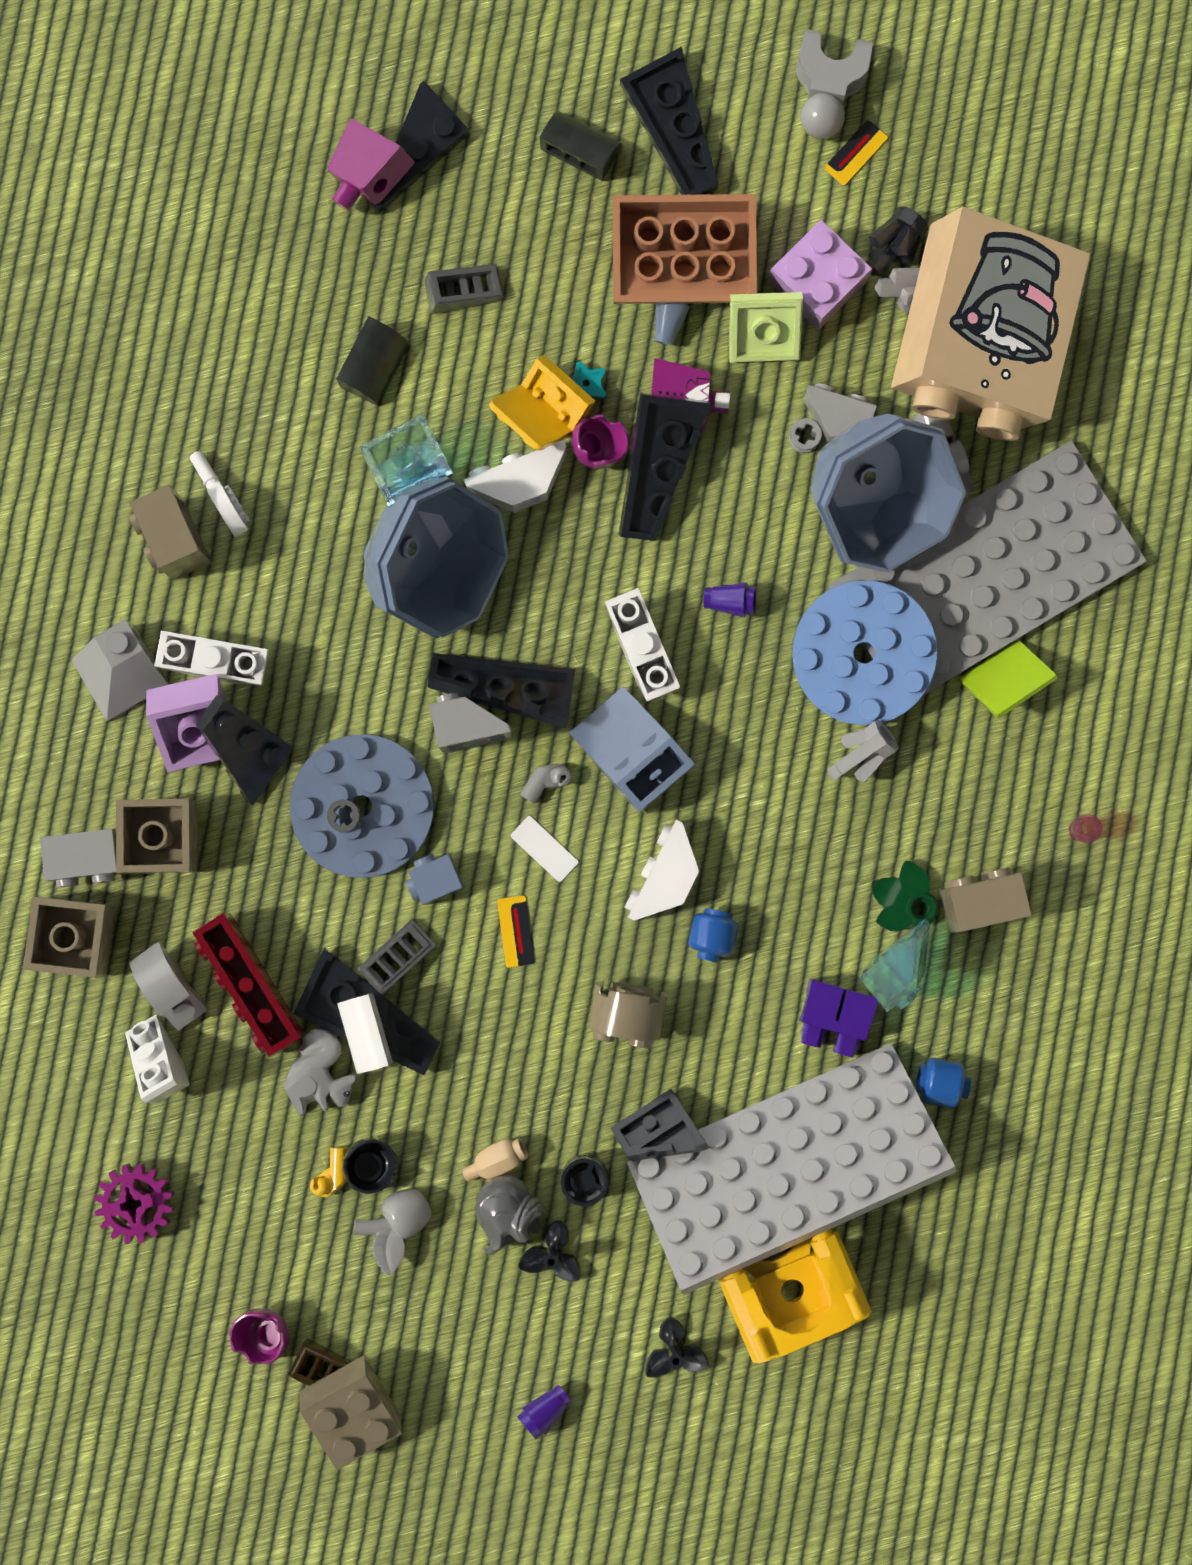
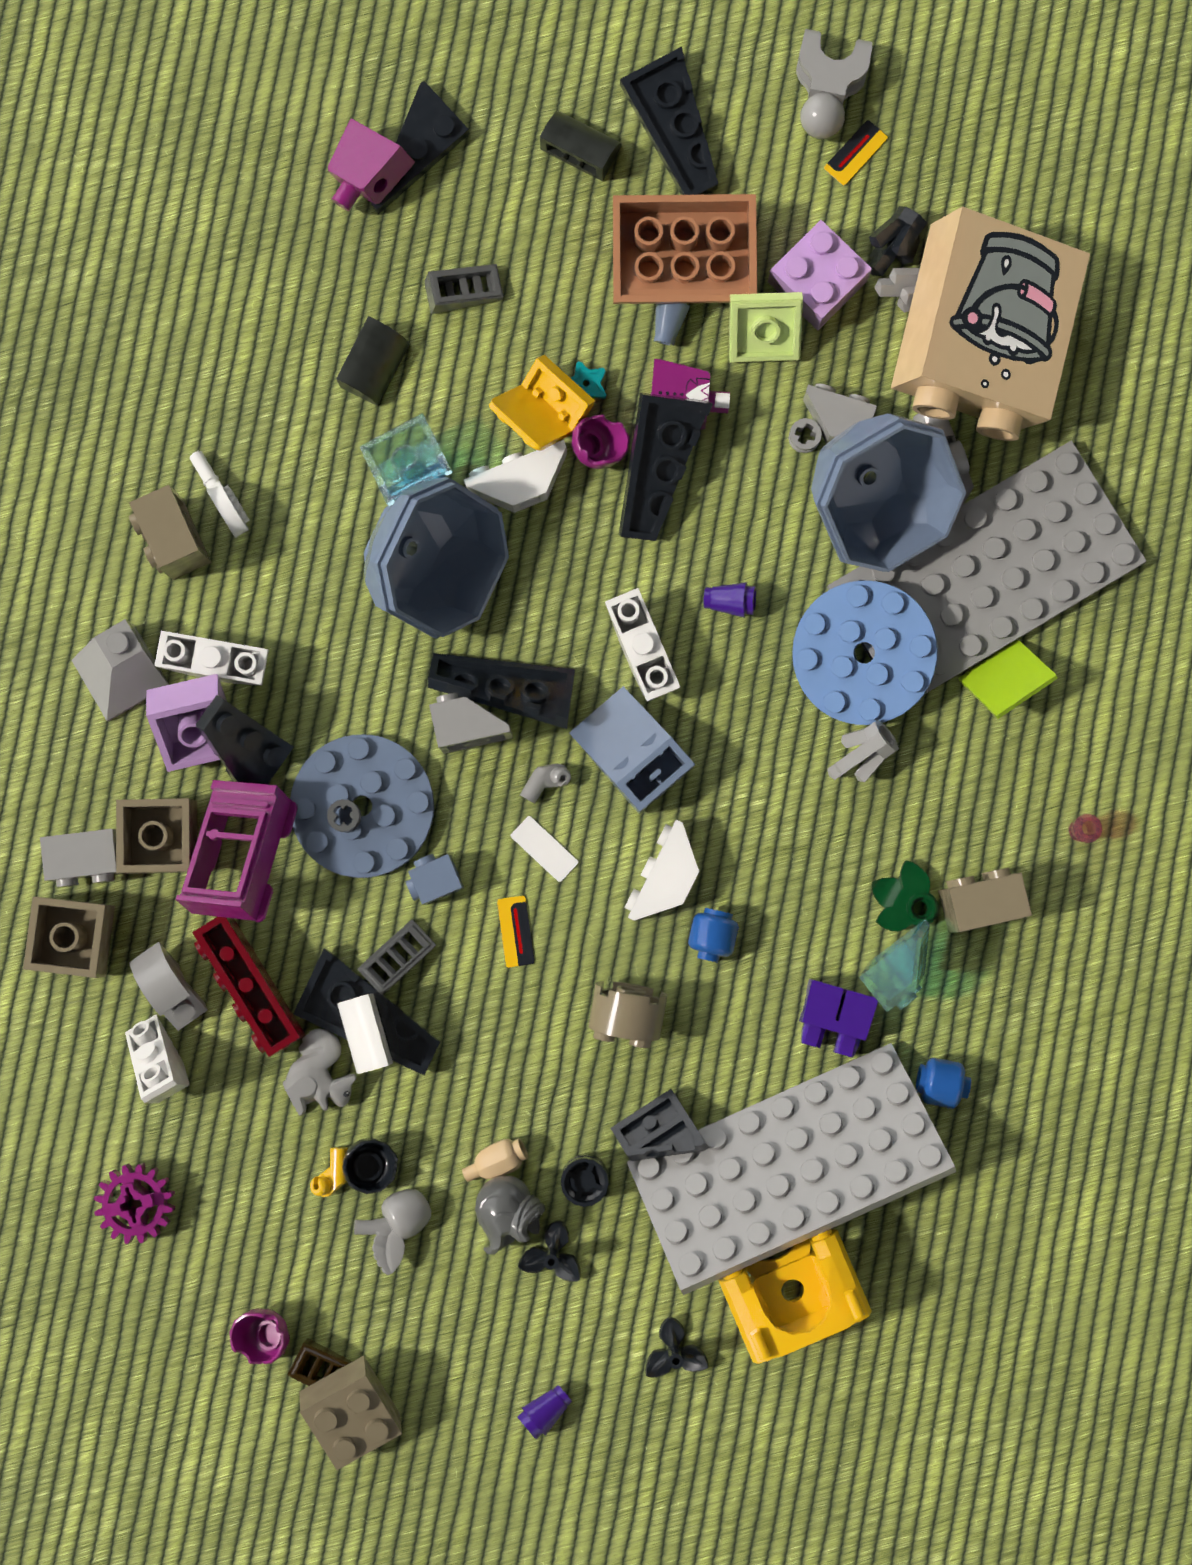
none -> magenta piece [175,780,298,922]

